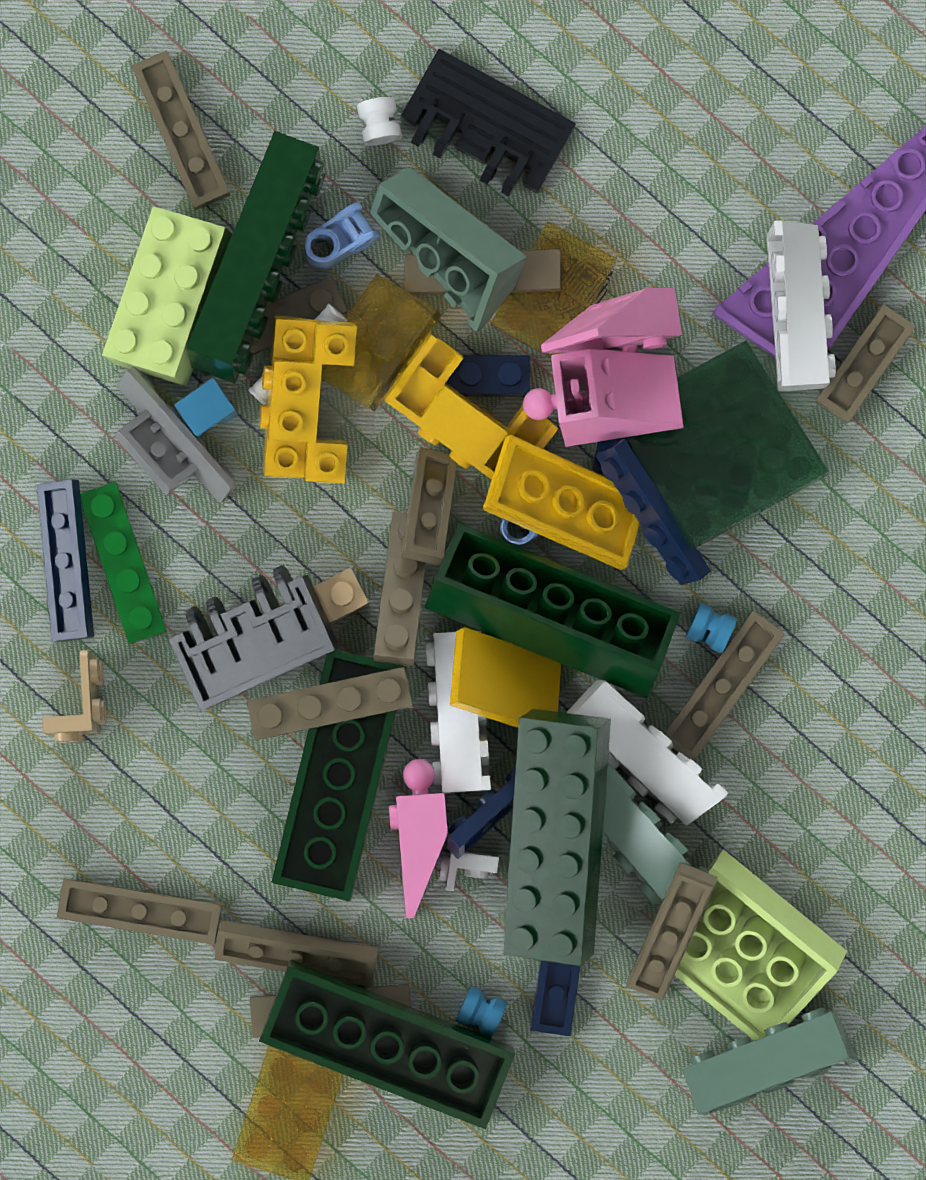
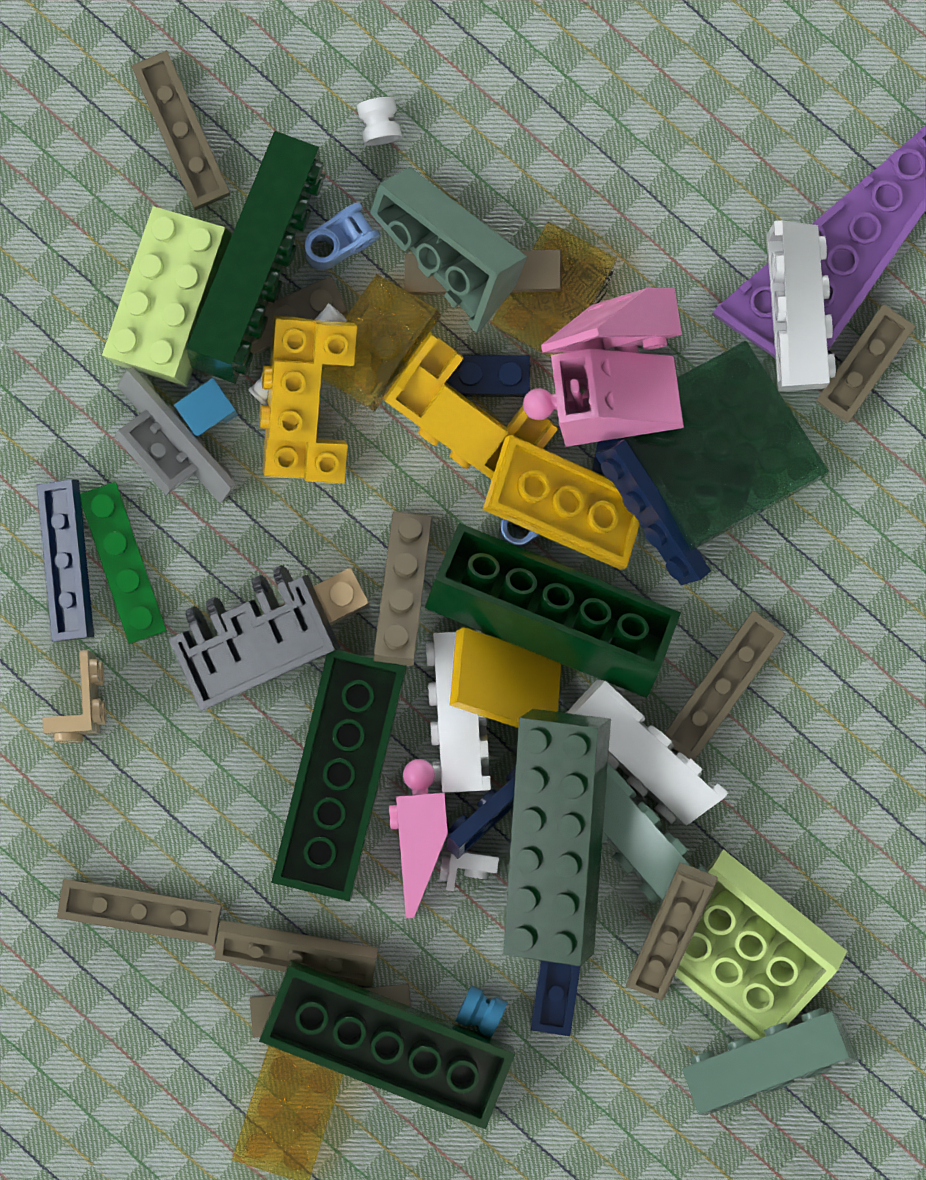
dark tan plate [246,667,413,741] -> none
black hinge [401,49,576,196] -> none
dark tan plate [401,447,457,566] -> none
dark azure wheel [685,602,738,654] -> none

